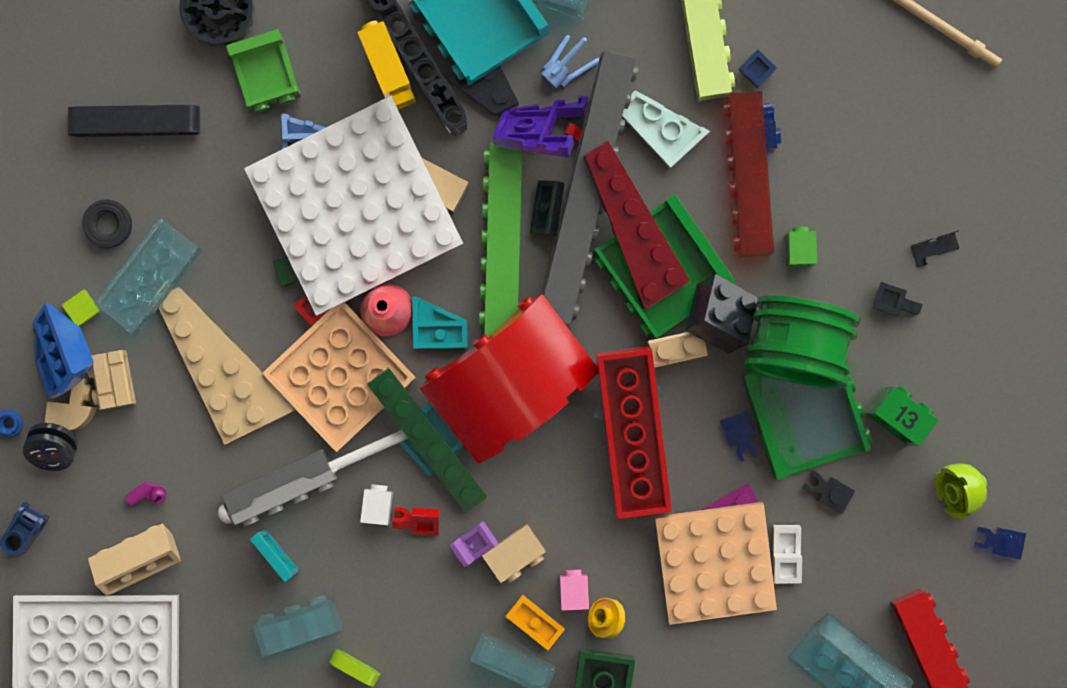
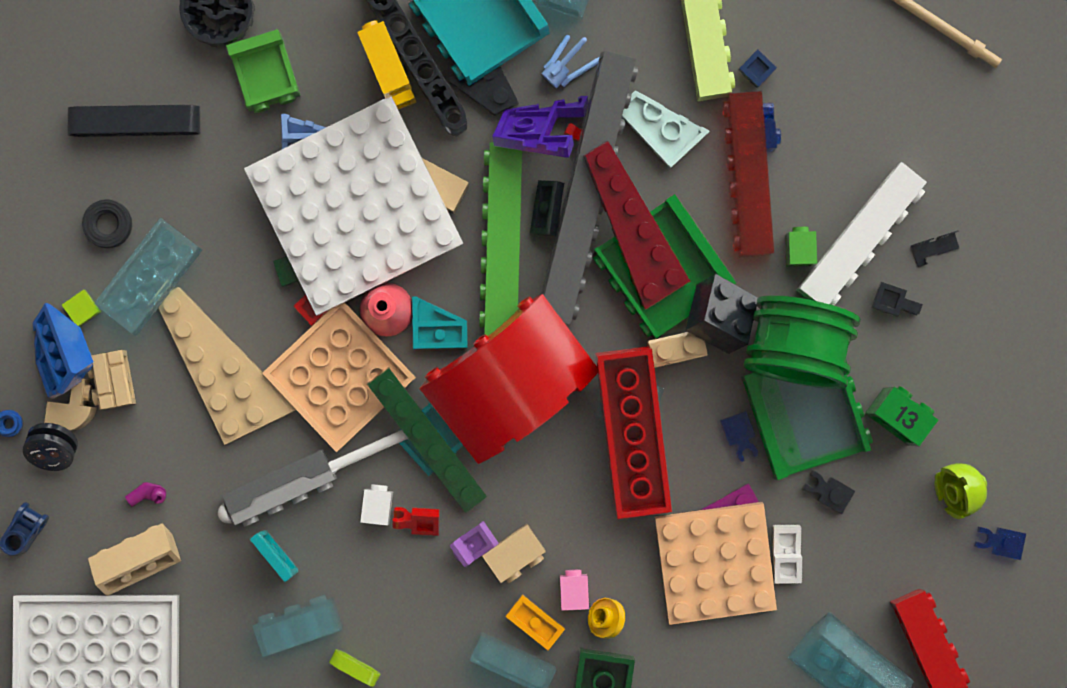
none -> white brick [797,162,927,305]

